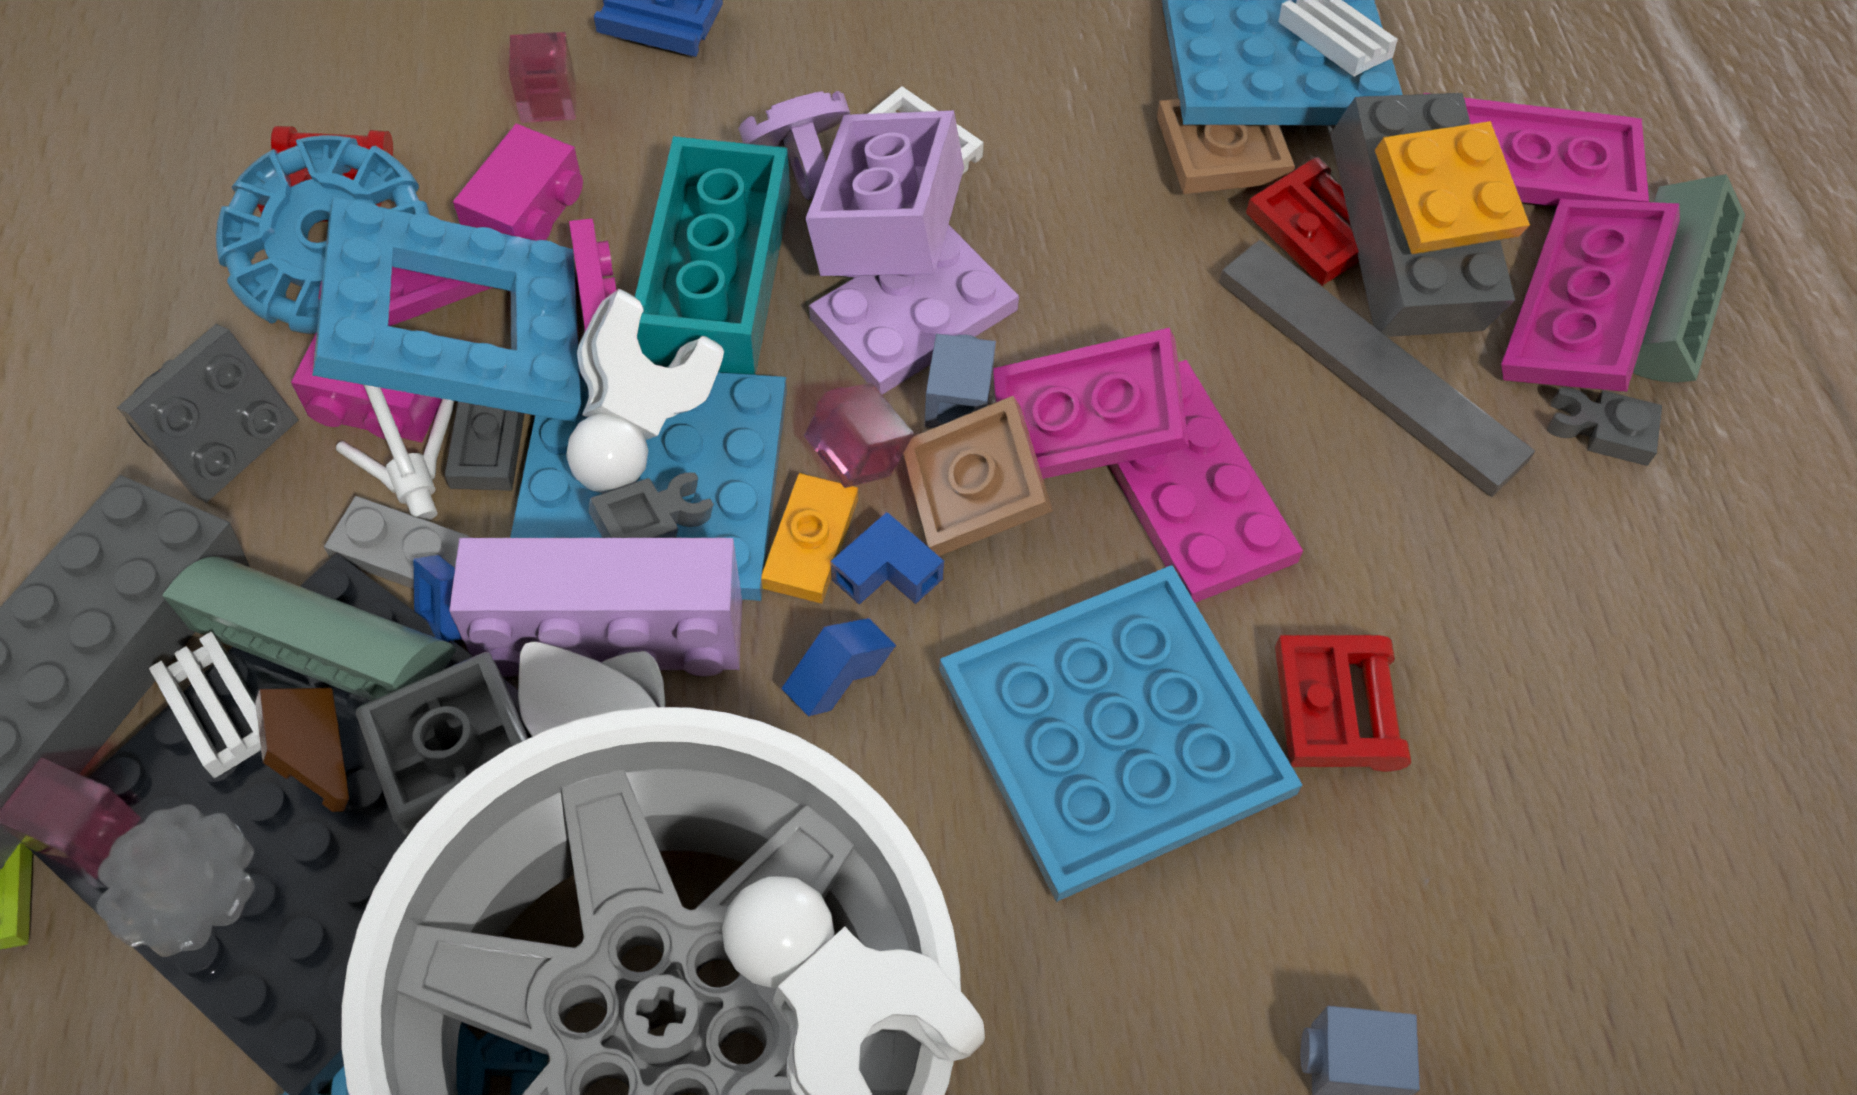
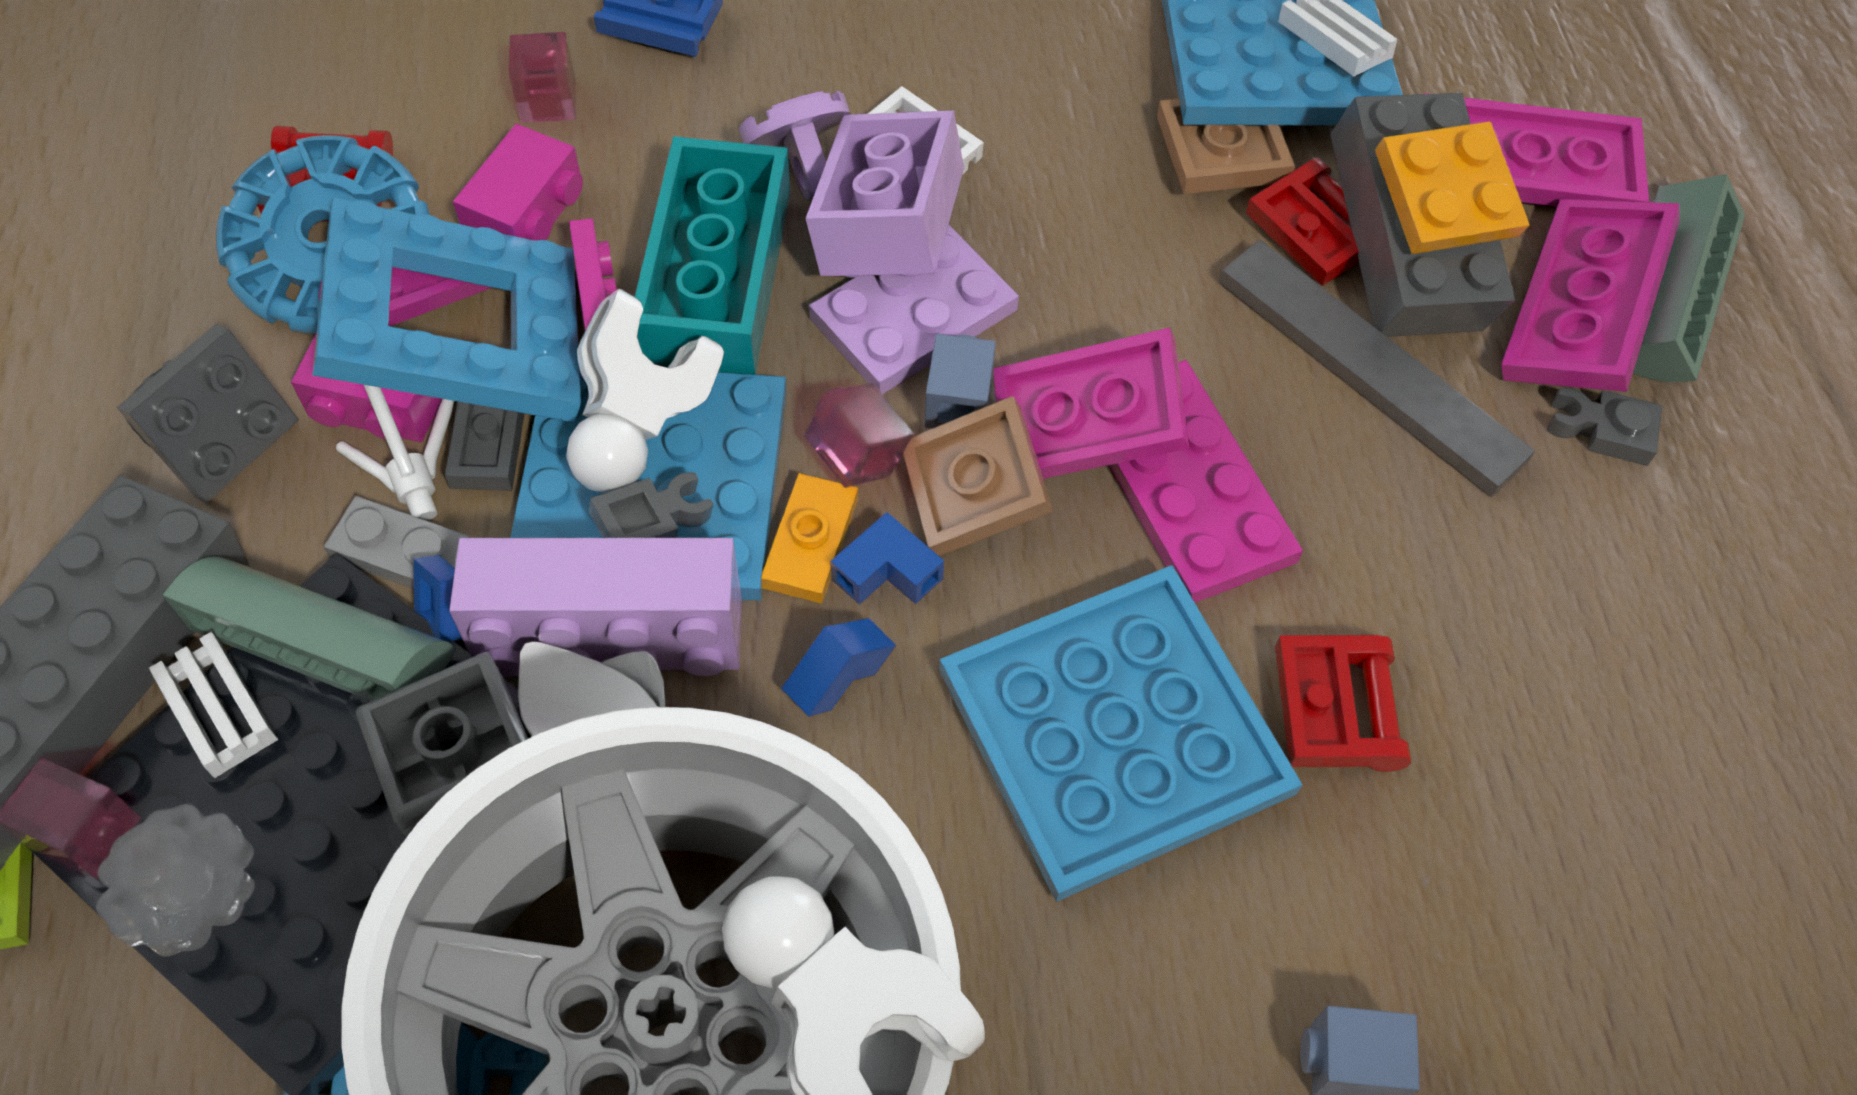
reddish brown tile [255,688,349,812] -> none

